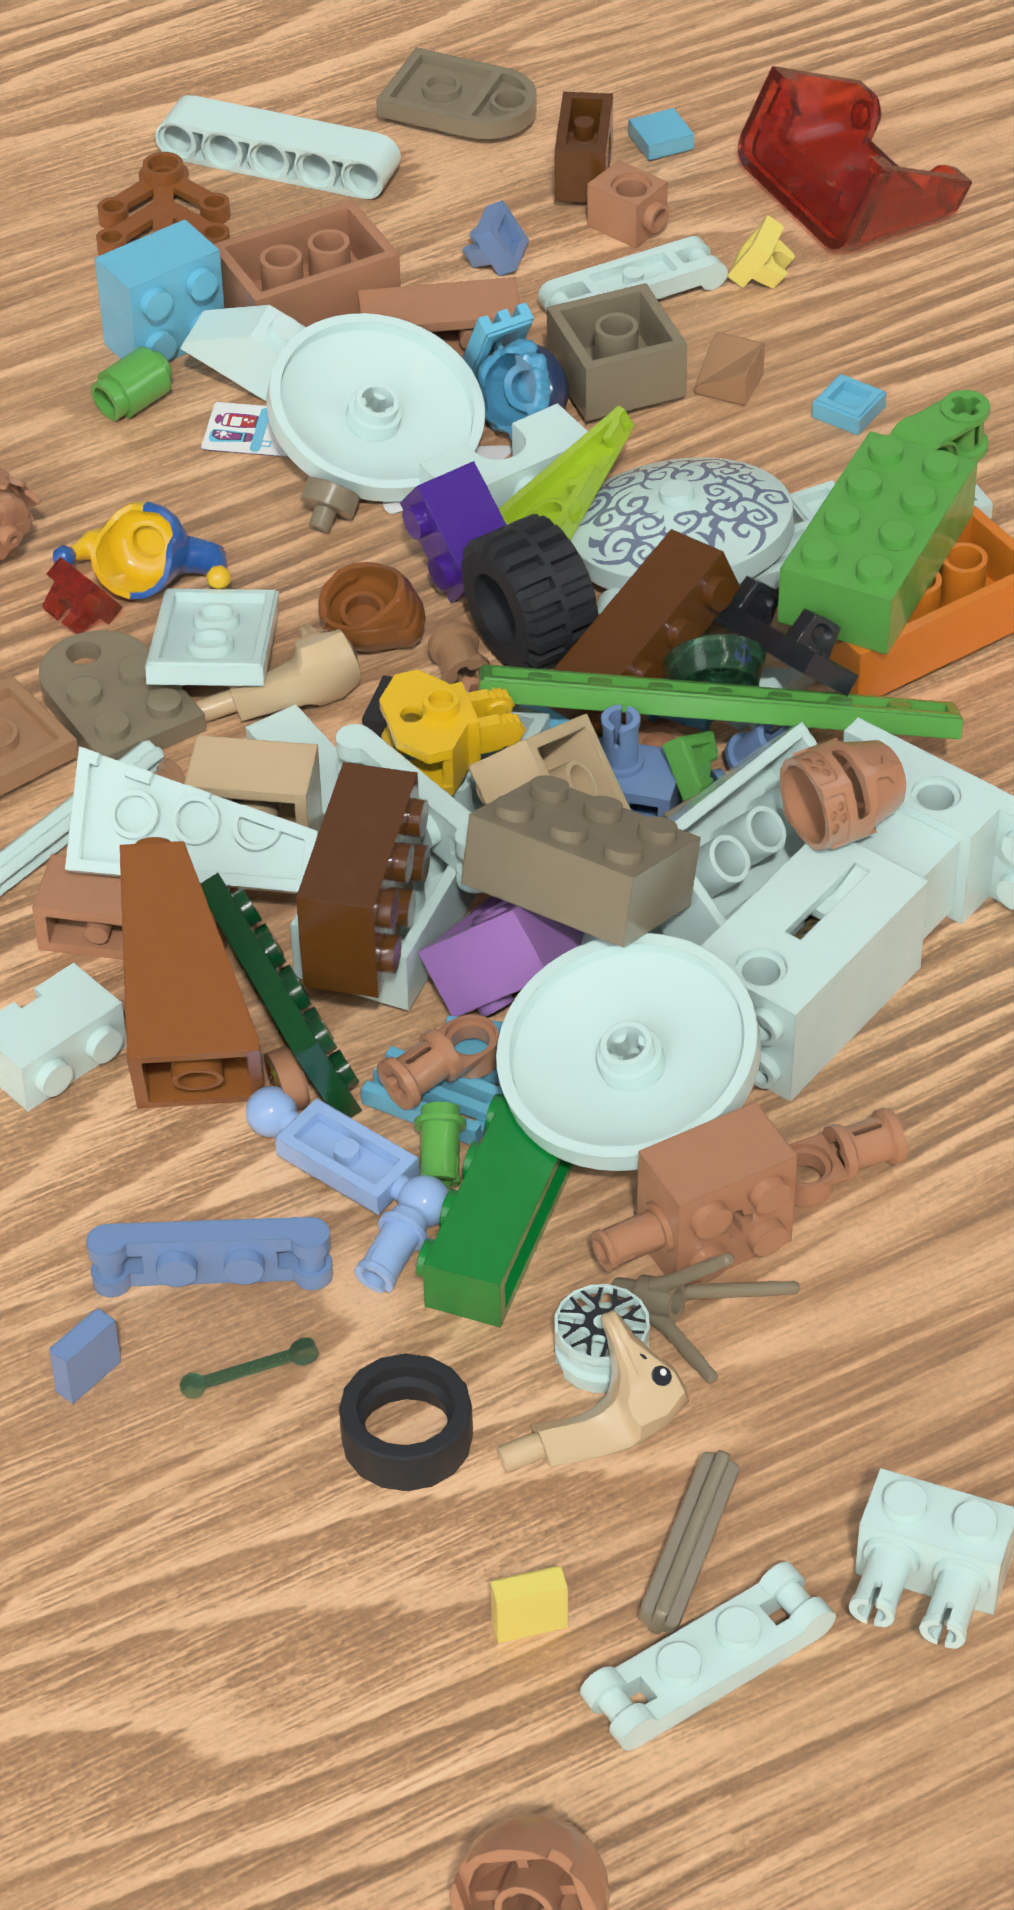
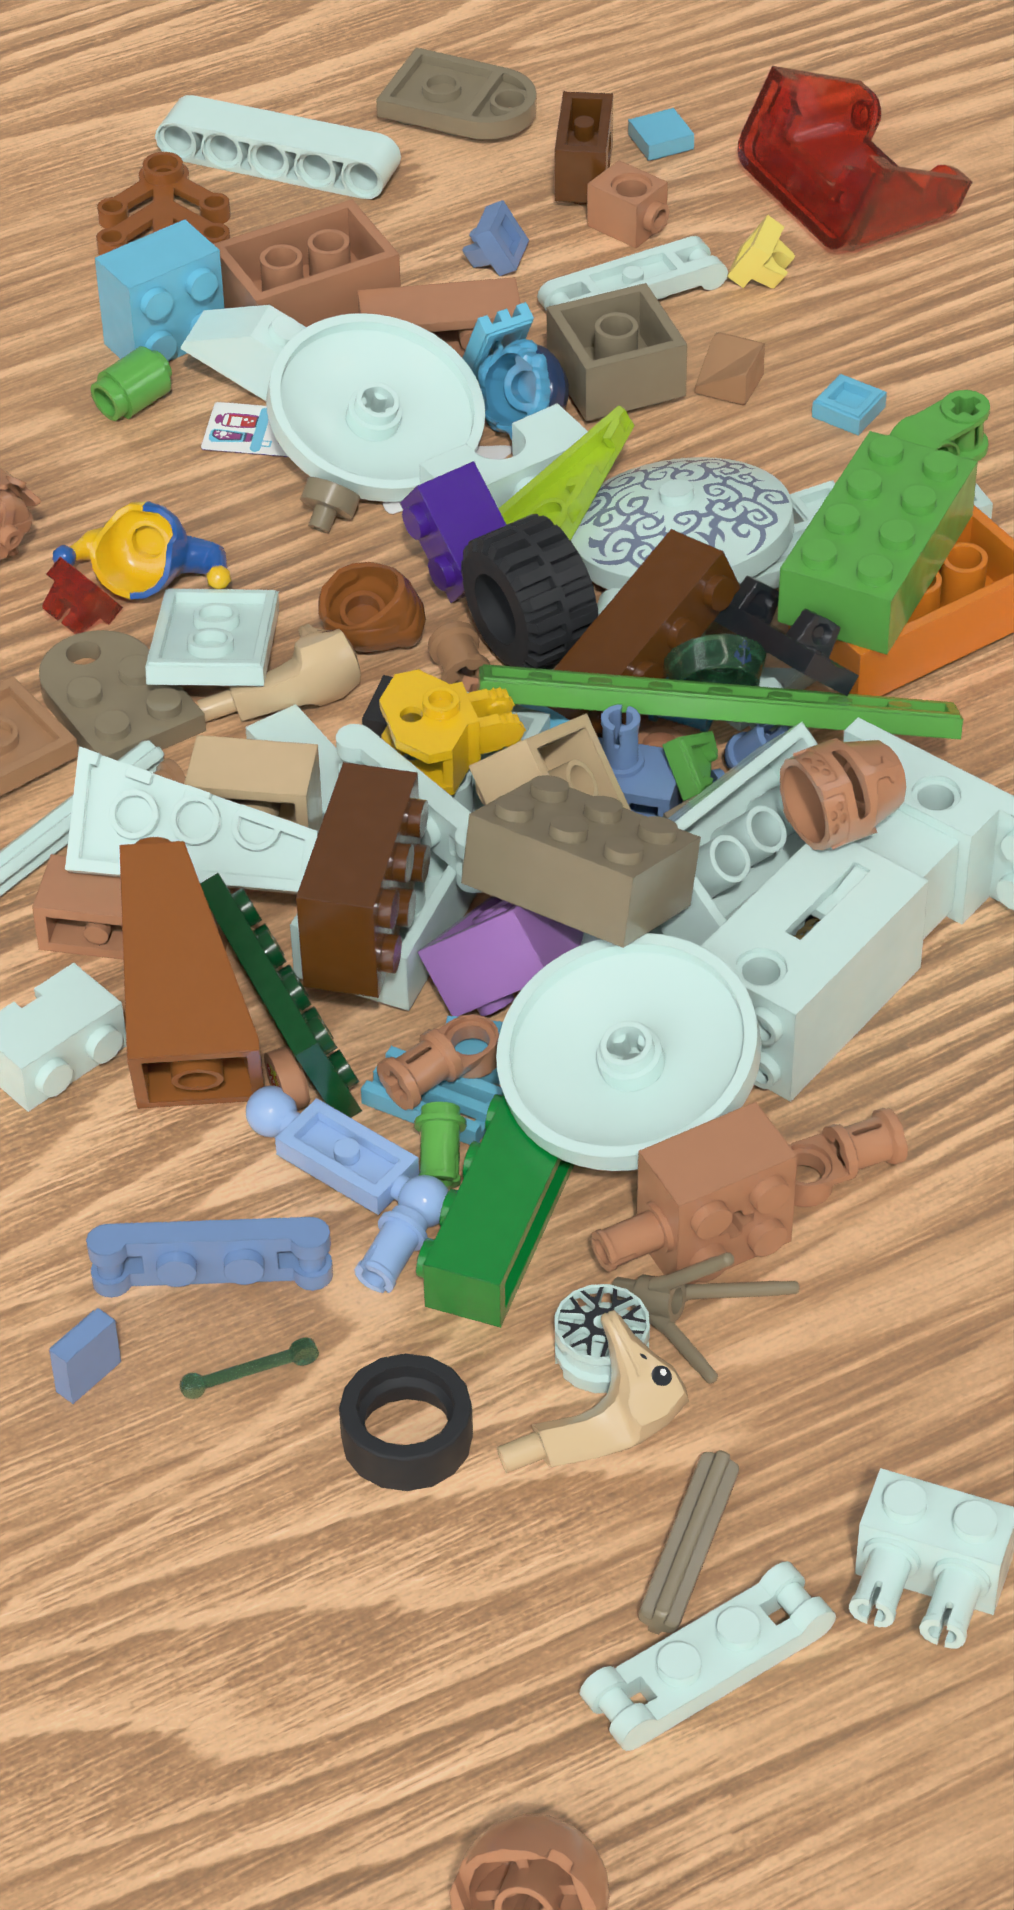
light yellow tile [490,1566,568,1644] -> none

